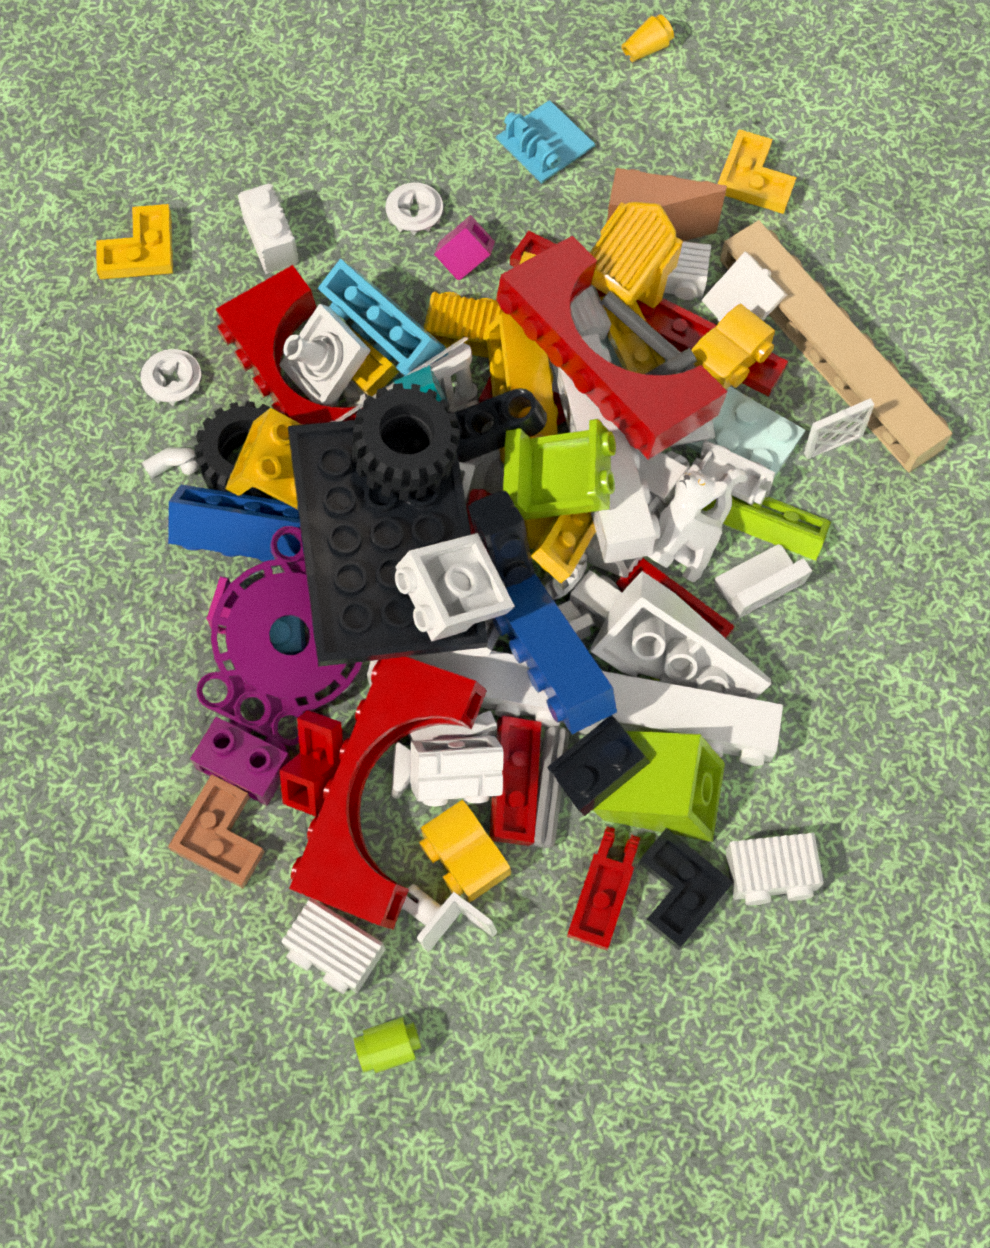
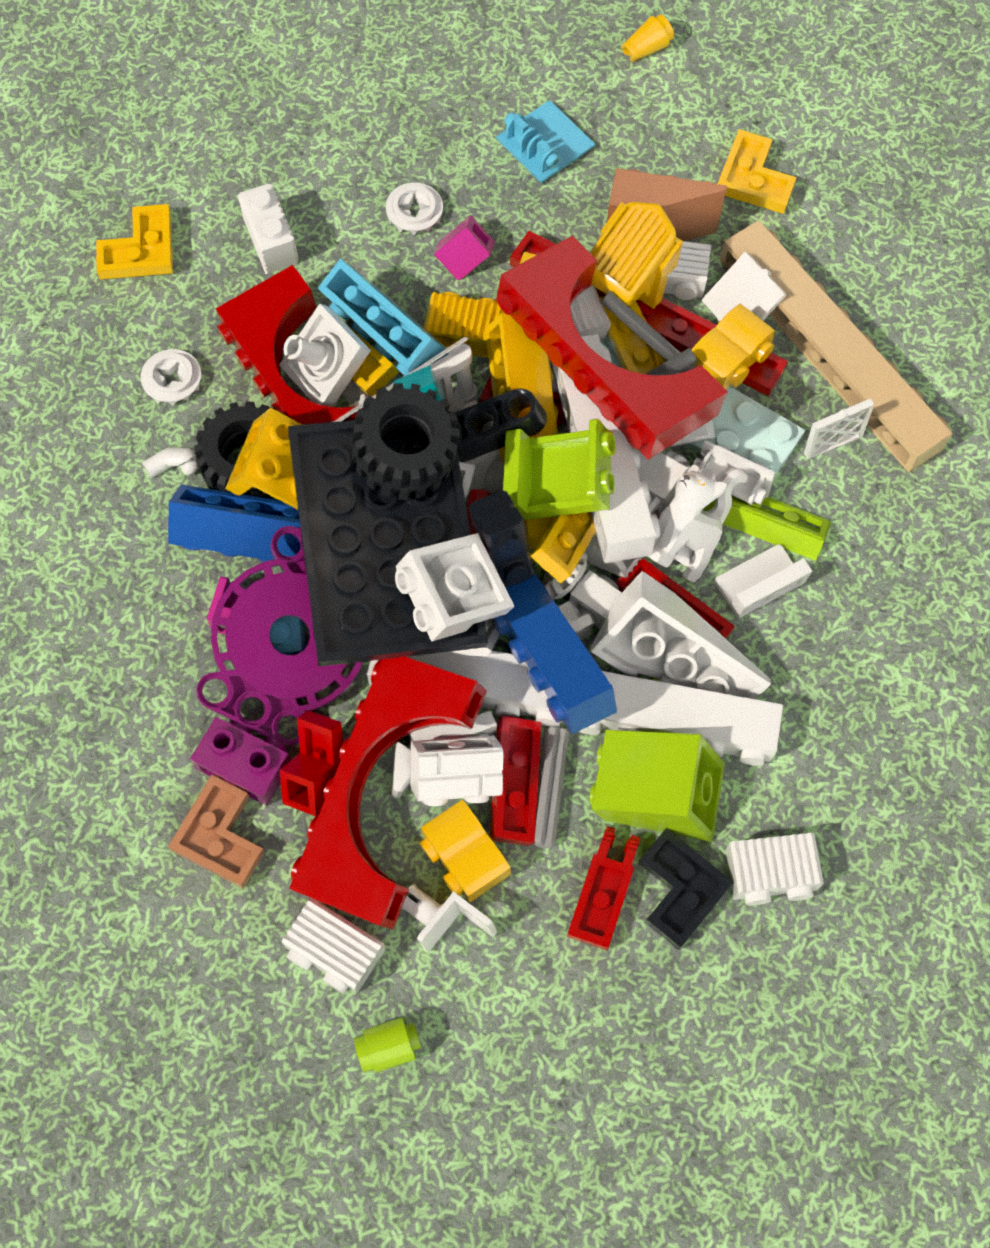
black plate [547,715,651,816] -> none

